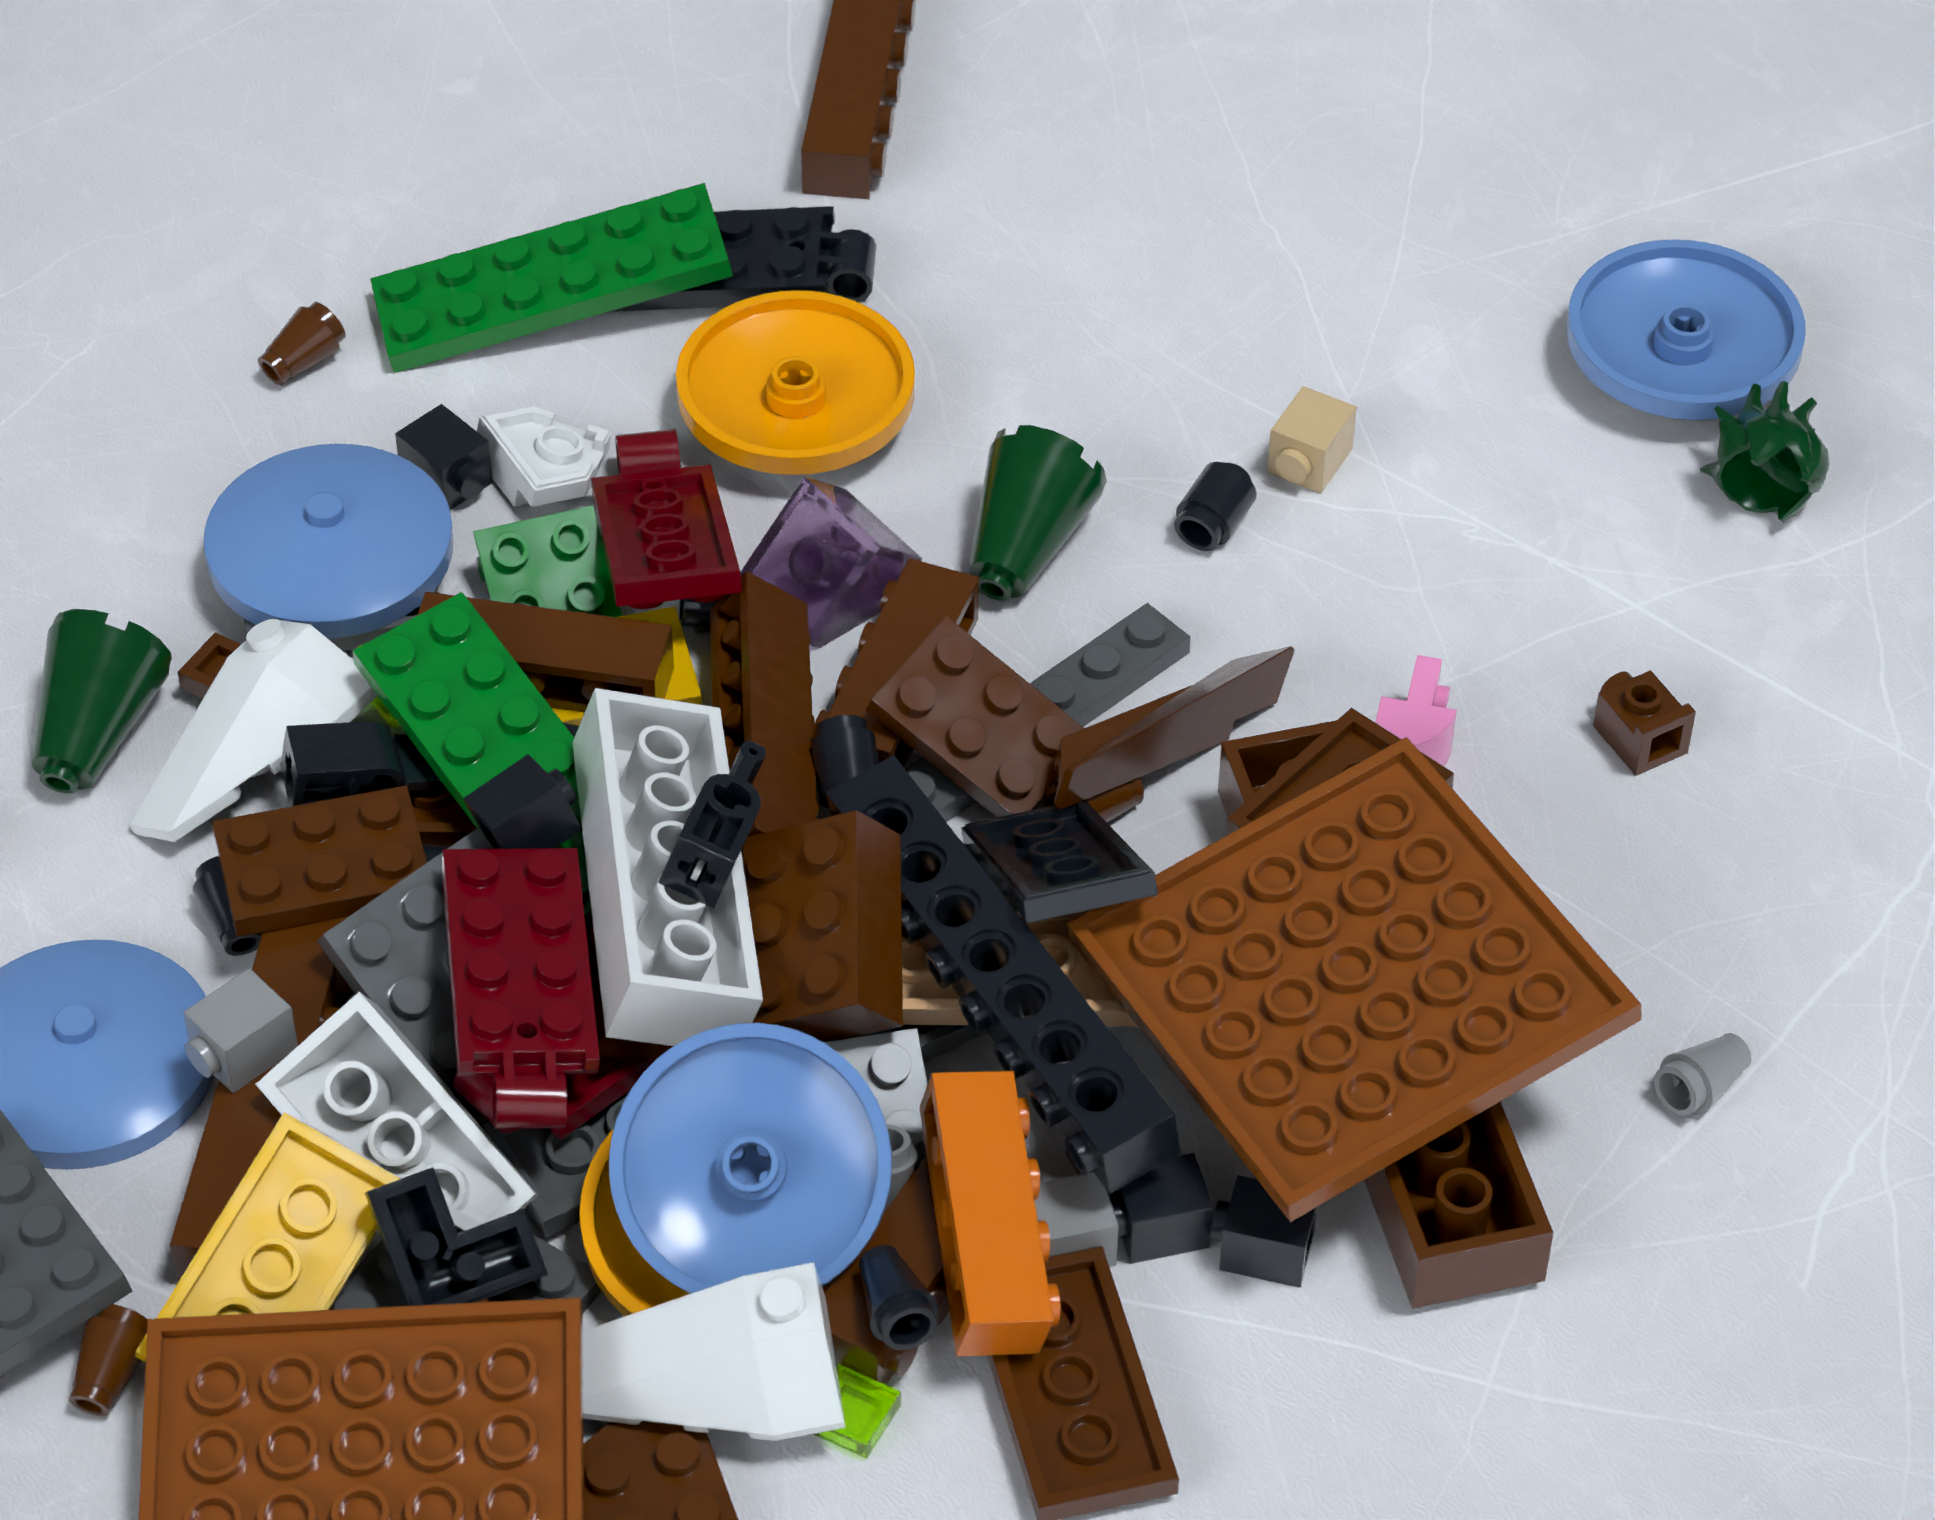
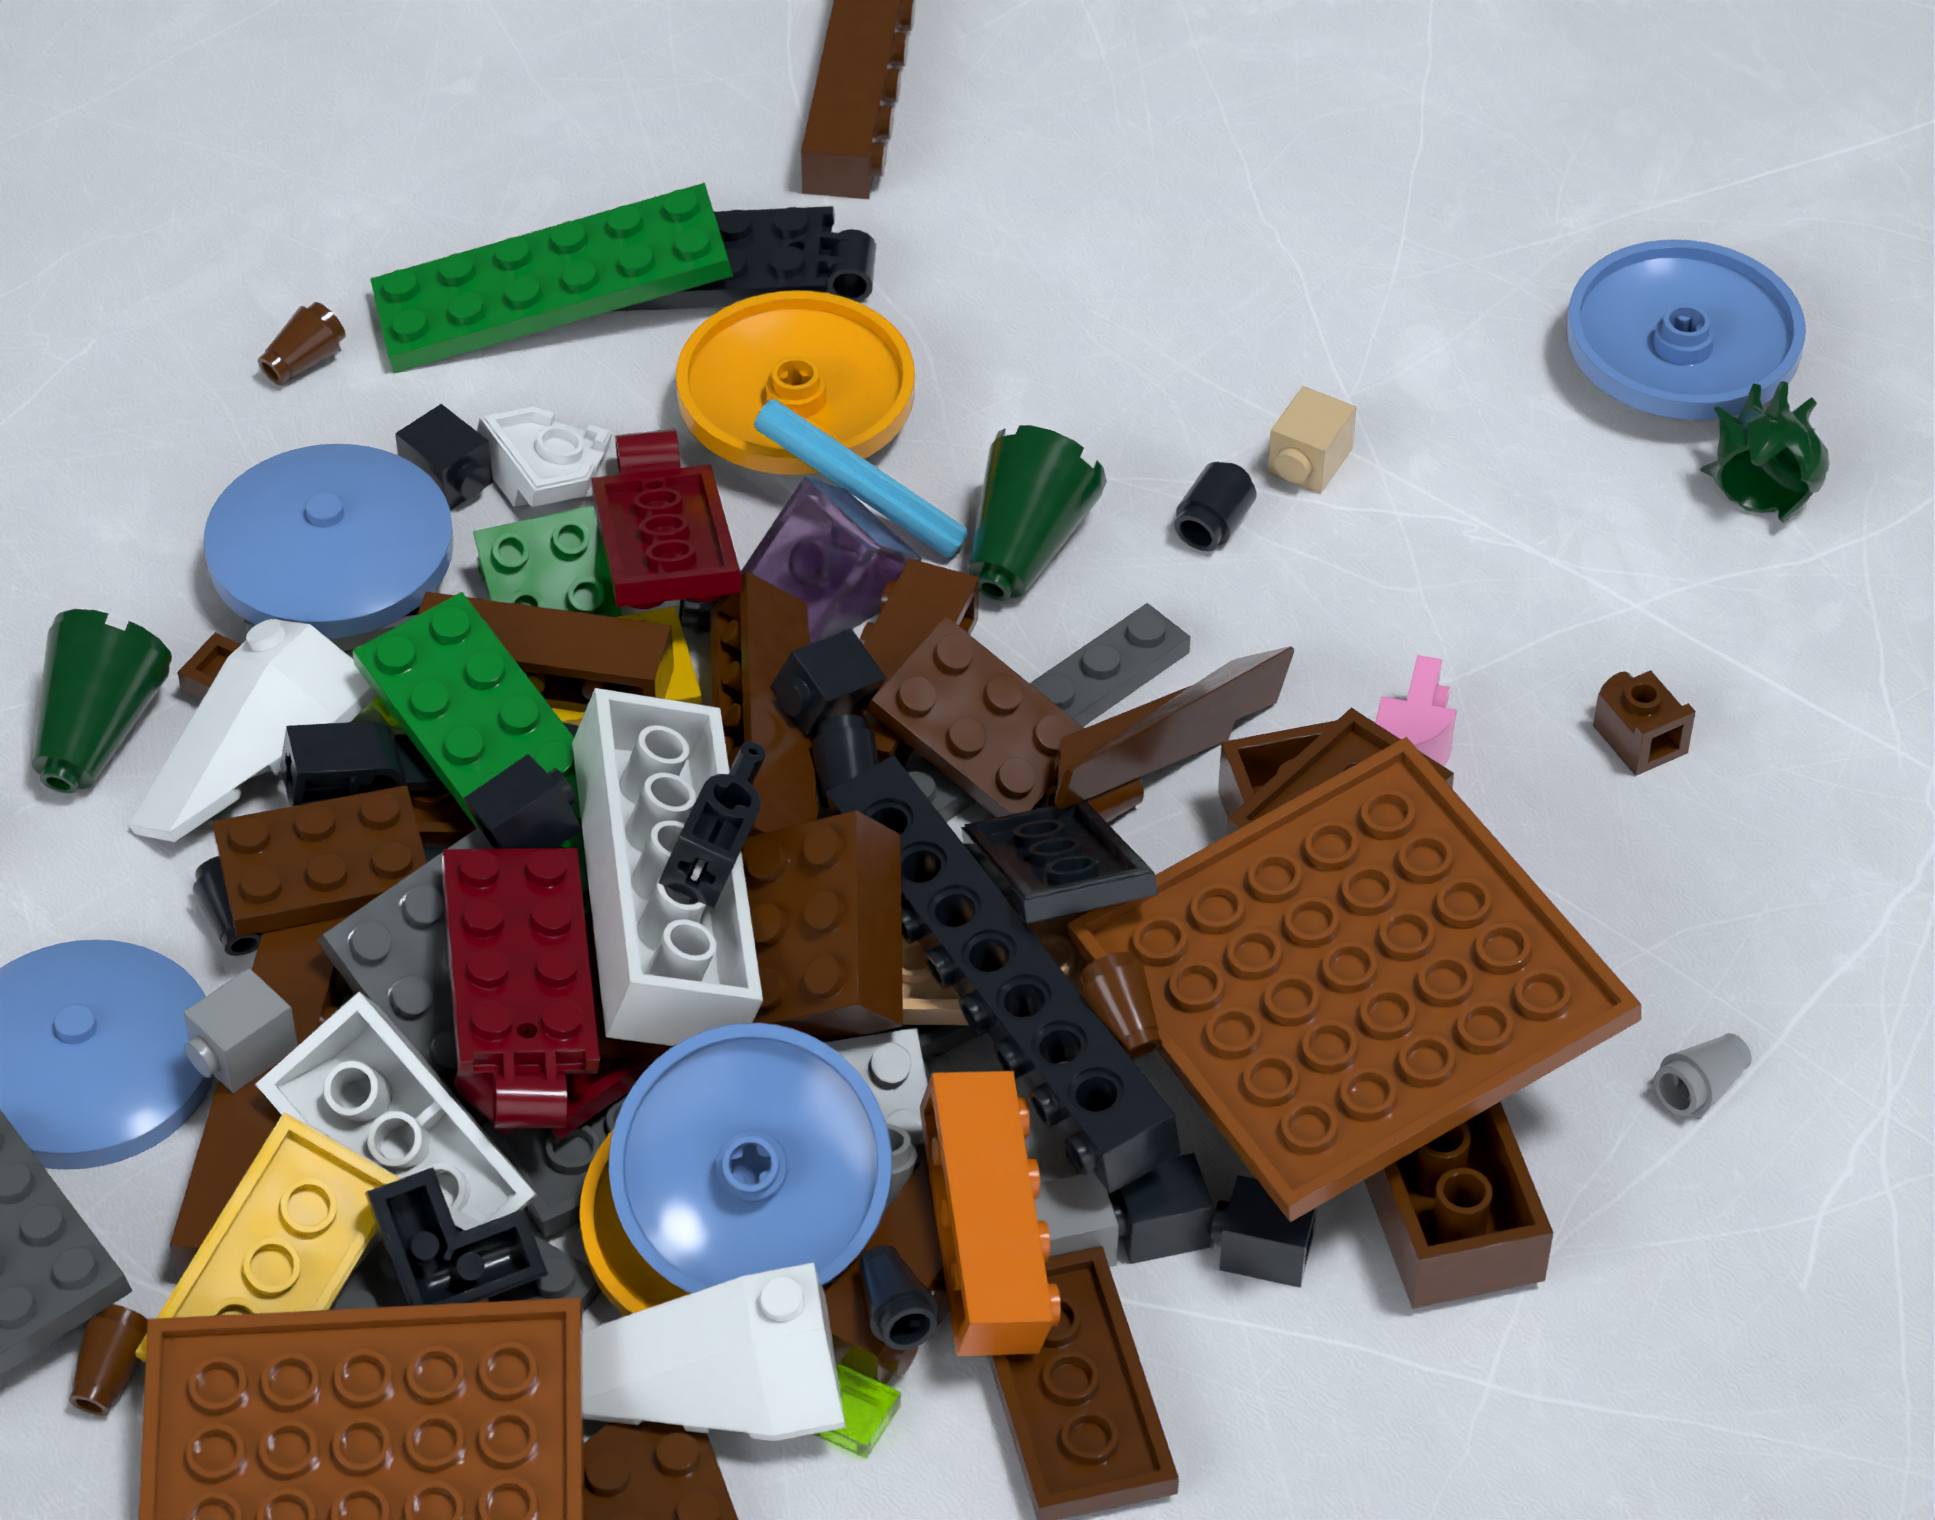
none -> medium azure axle [754,399,968,558]
none -> black brick [770,628,887,737]
none -> reddish brown cone [1080,952,1162,1060]

